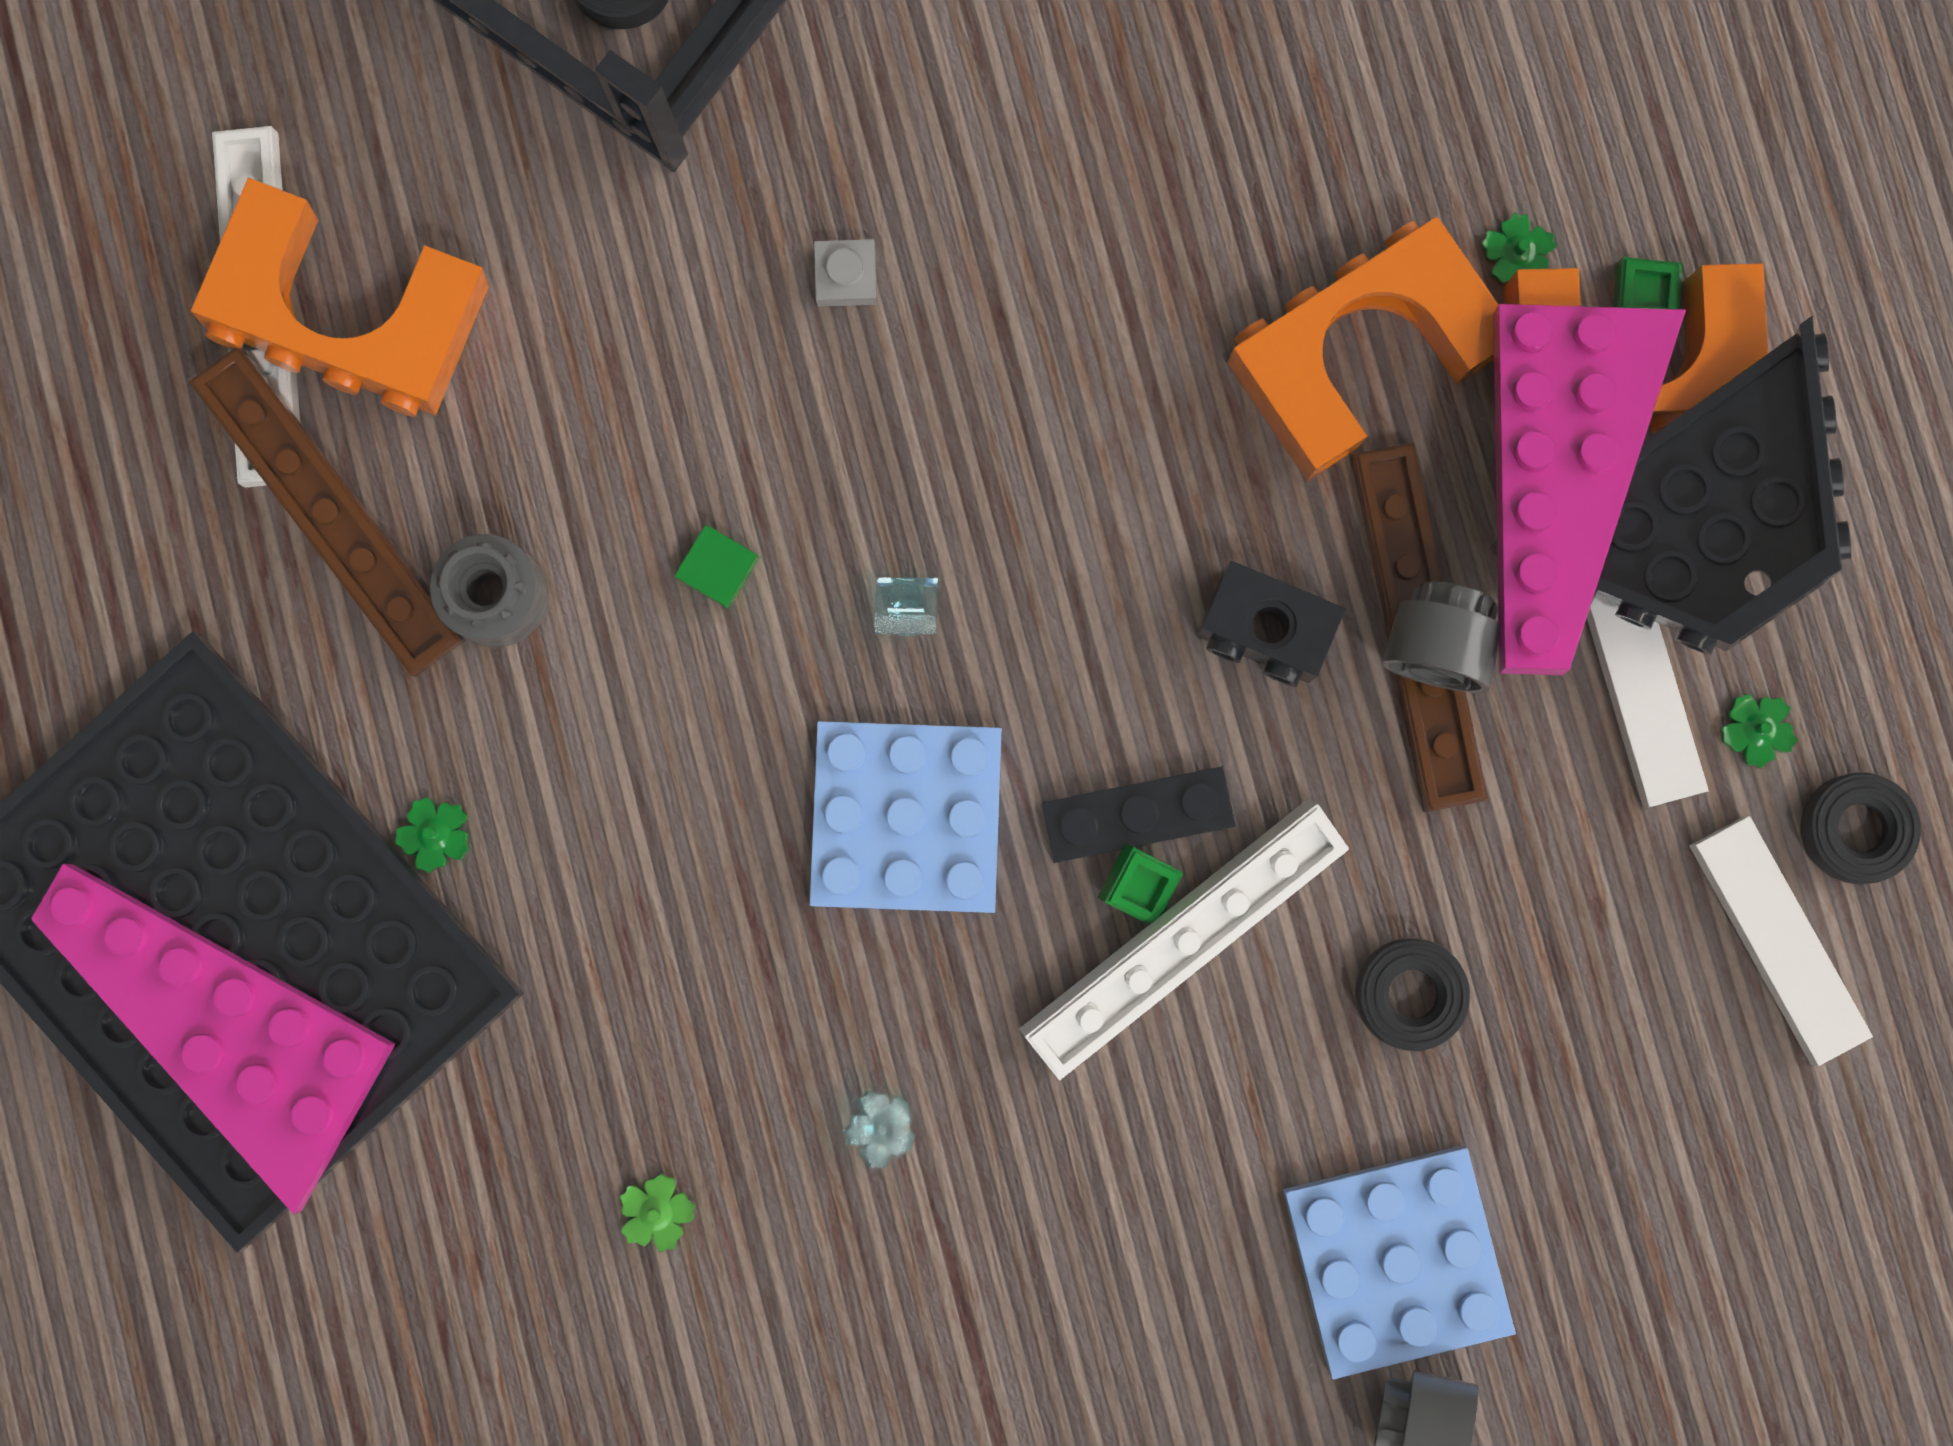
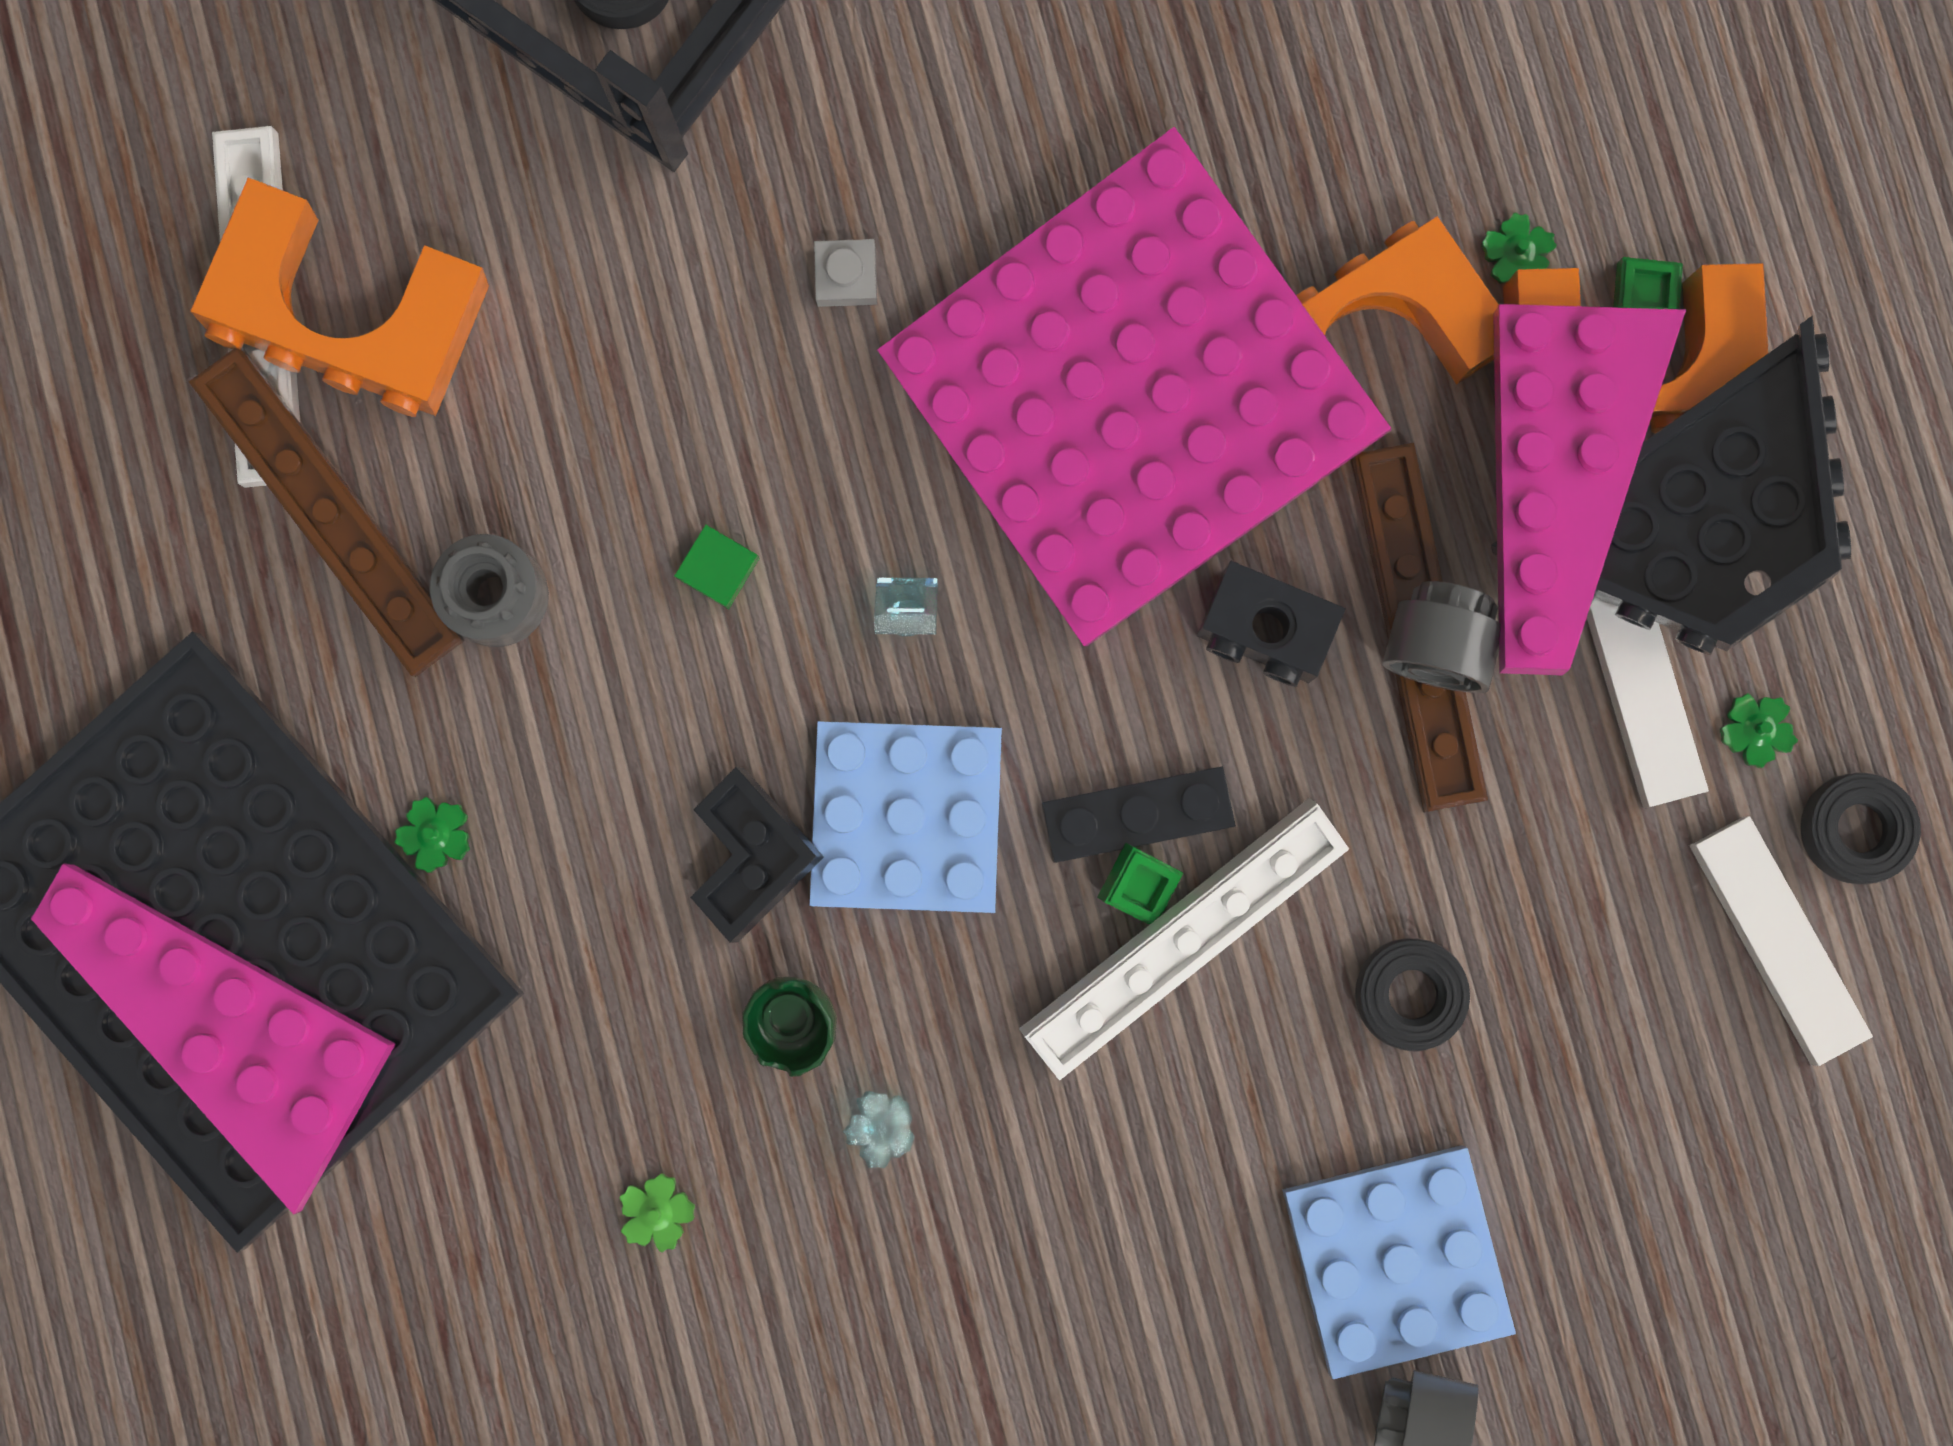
none -> black plate [690,767,824,943]
none -> dark green hair [742,977,837,1077]
none -> dark pink plate [877,127,1391,646]

